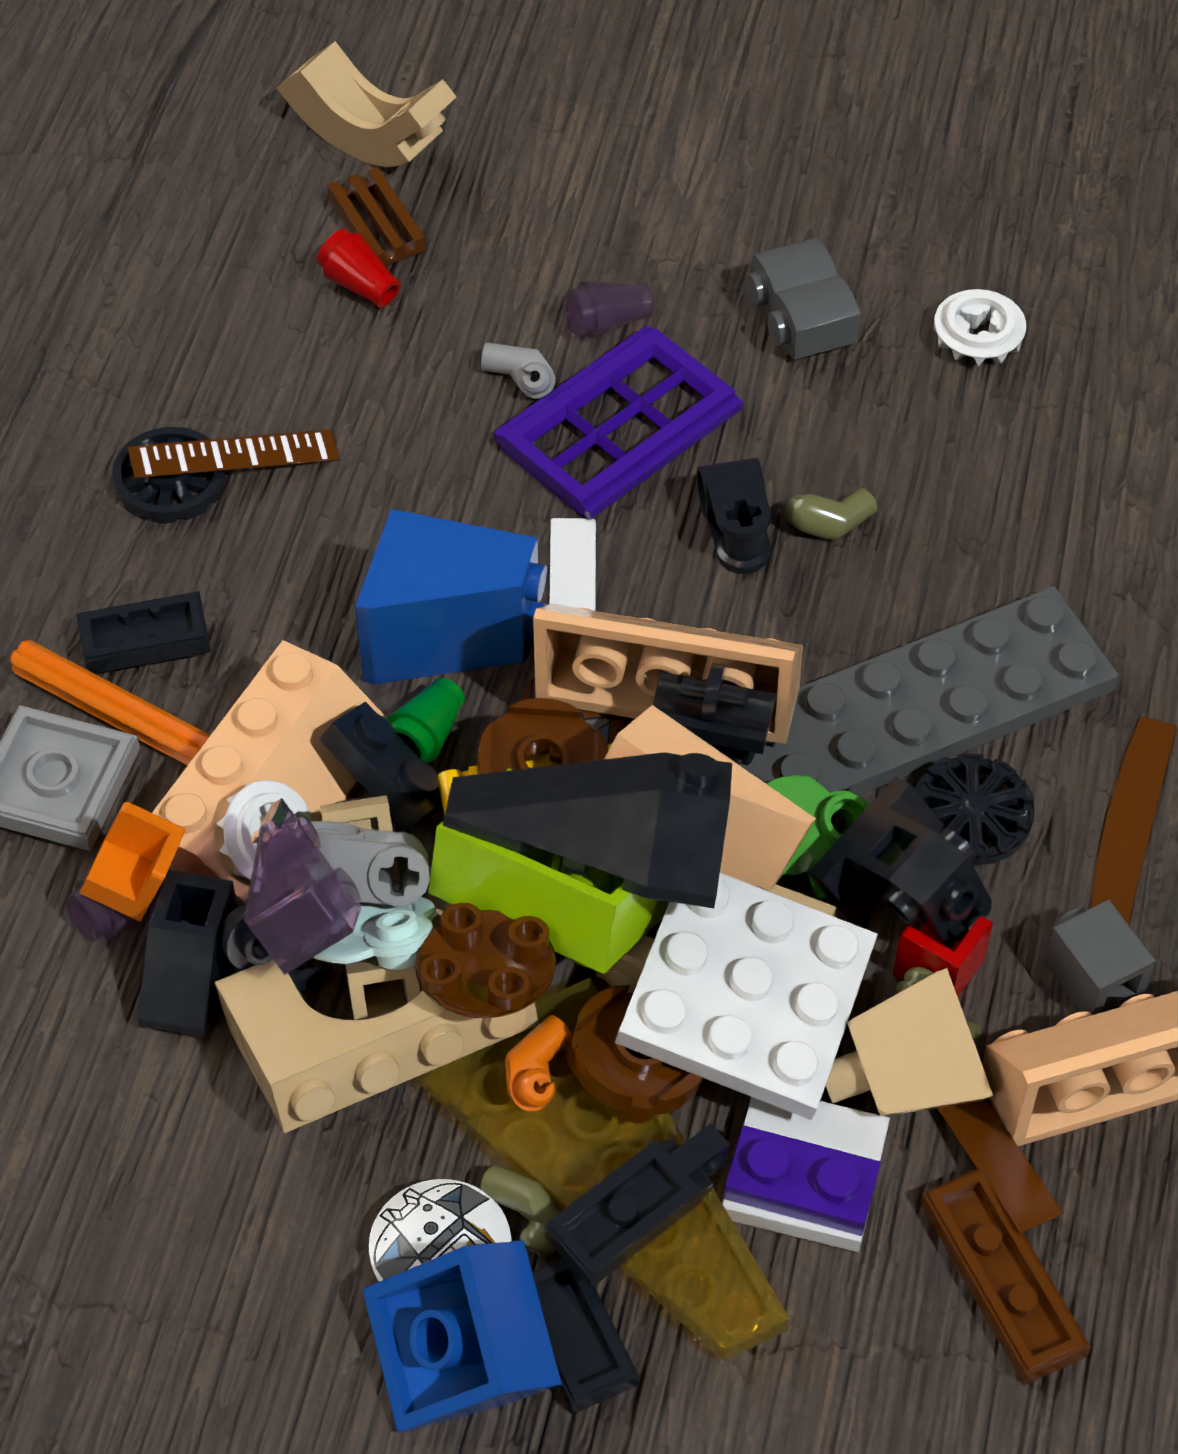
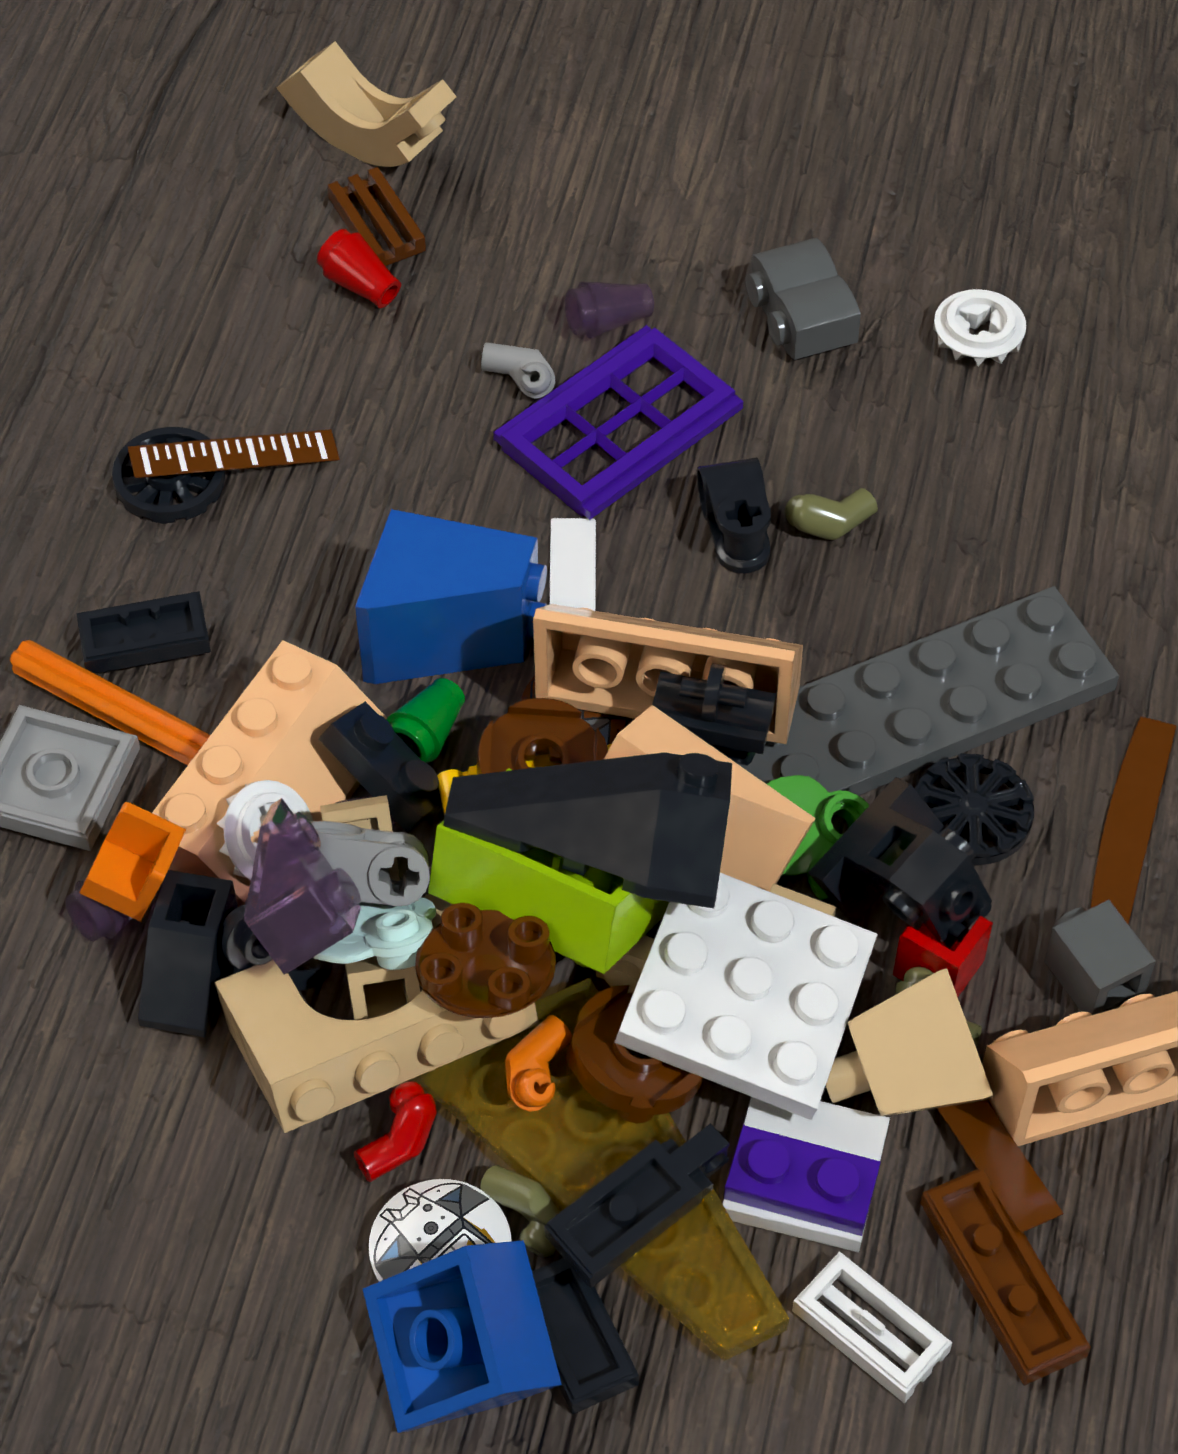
none -> red arm [354,1081,437,1182]
none -> white tile [792,1251,952,1403]

